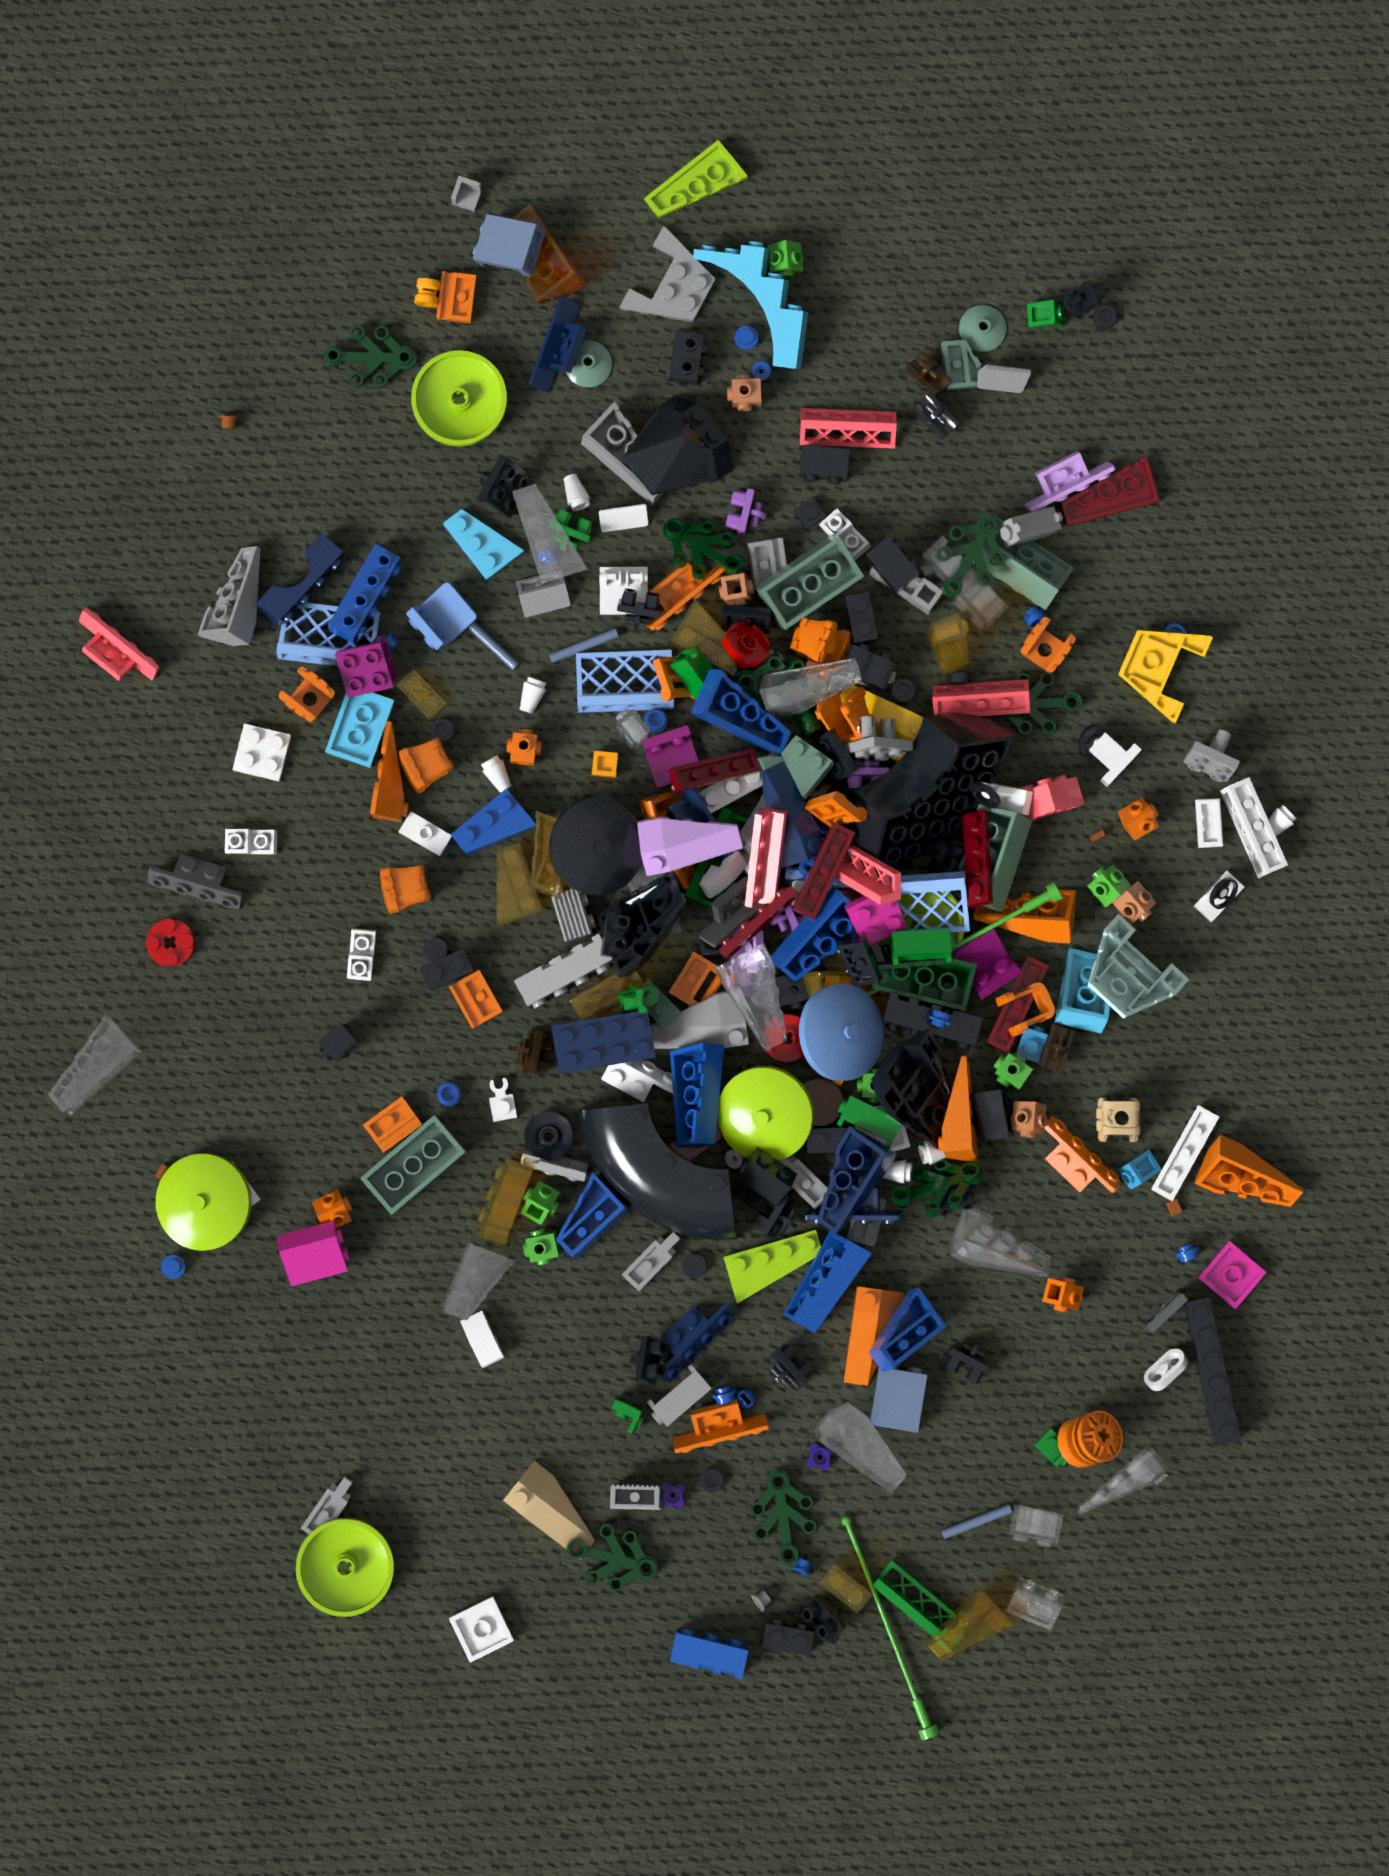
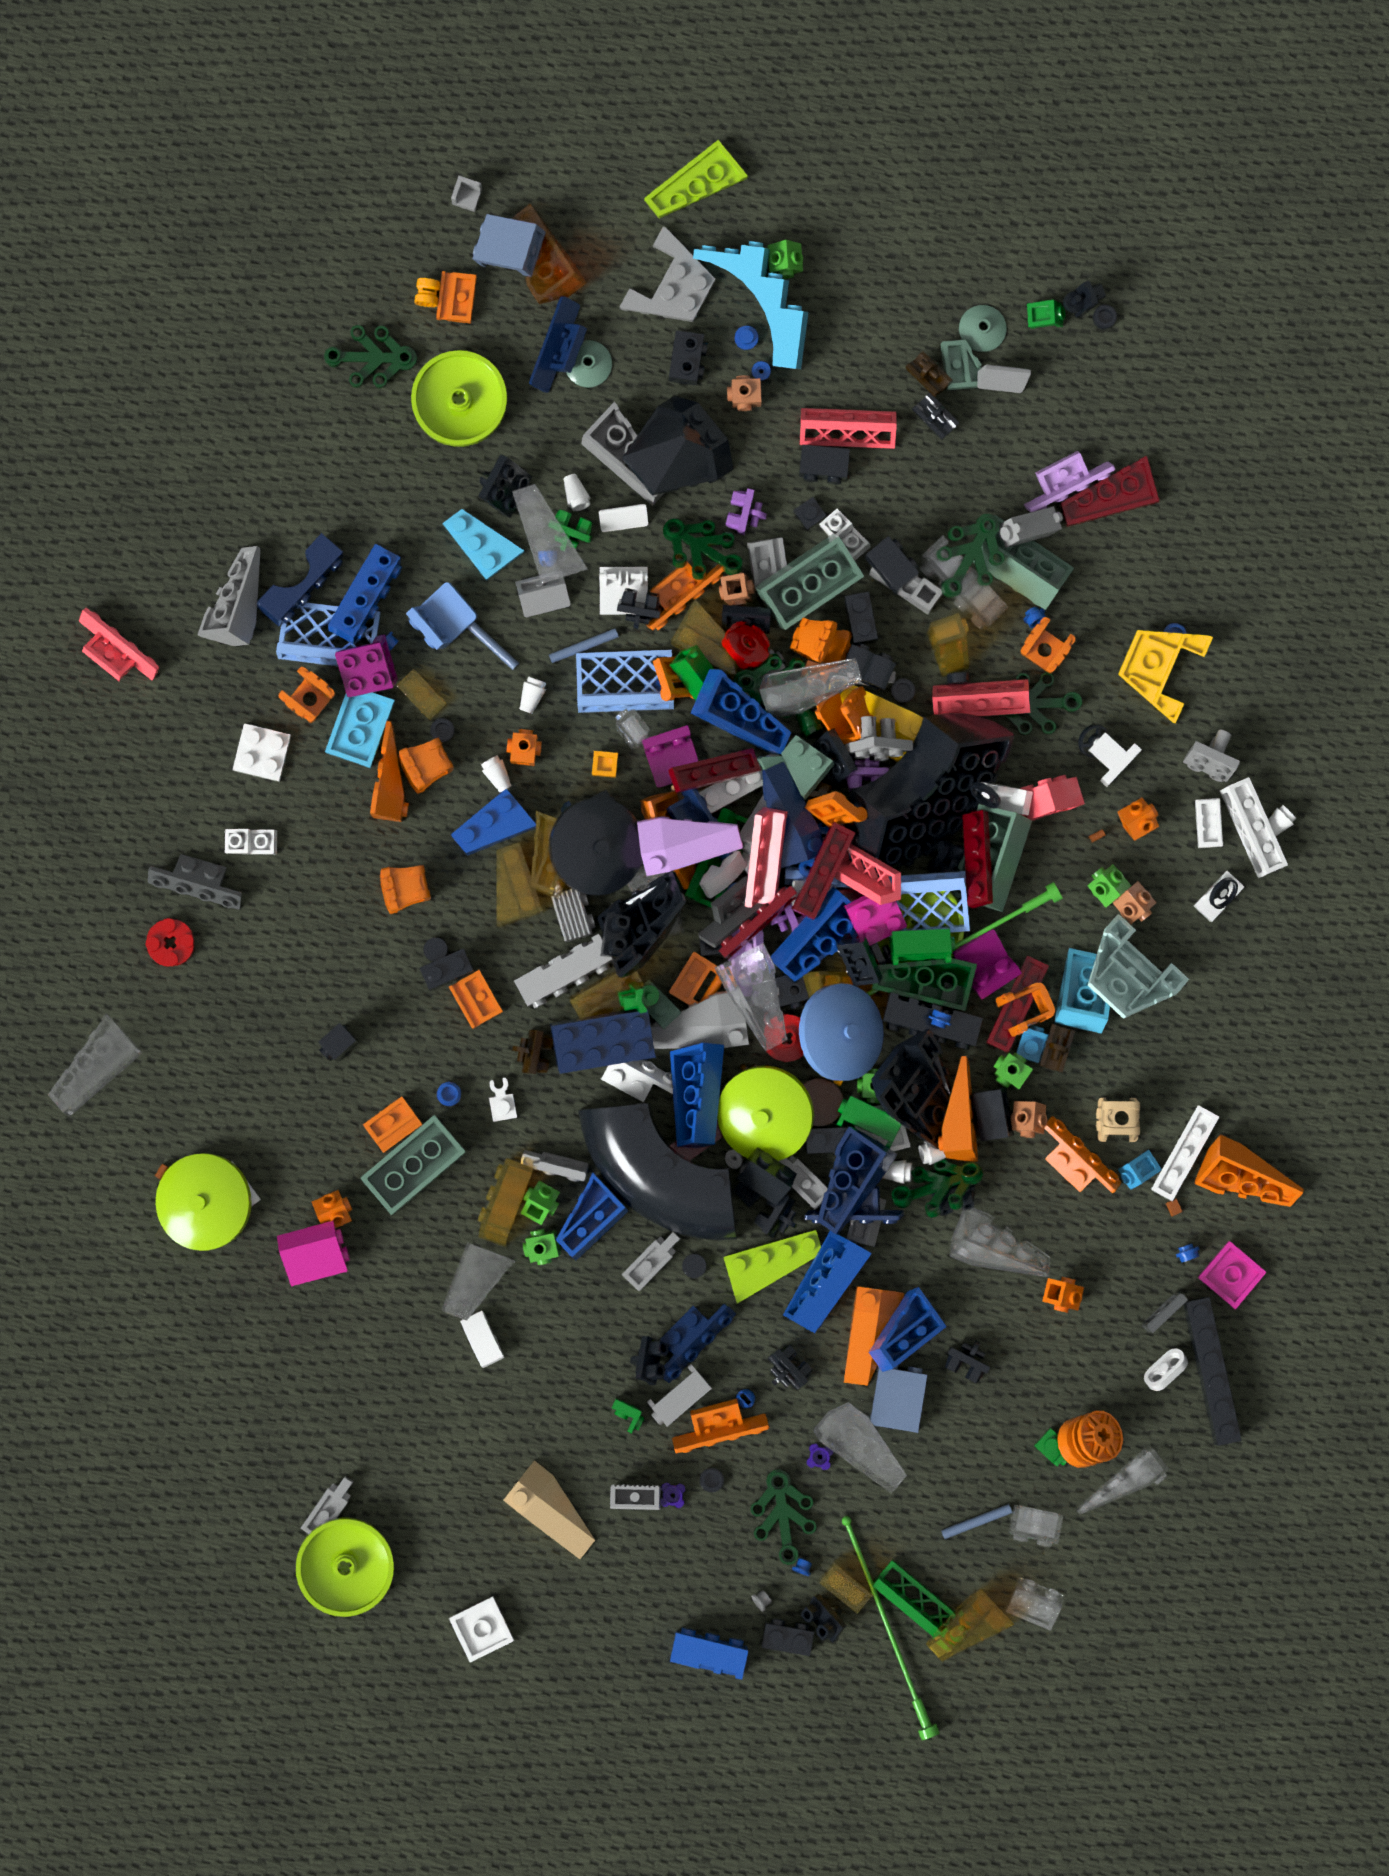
blue plate [161,1255,186,1279] -> none
dark orange piece [219,416,238,428] -> none
white slope [347,928,376,981] -> none
white plate [399,812,452,856] -> none
black dish [524,1112,573,1160] -> none
dark green plant [566,1522,658,1592] -> none
blue plate [644,709,668,733] -> none
blue plate [712,1384,736,1404] -> none
orange wedge [973,889,1076,943] -> none

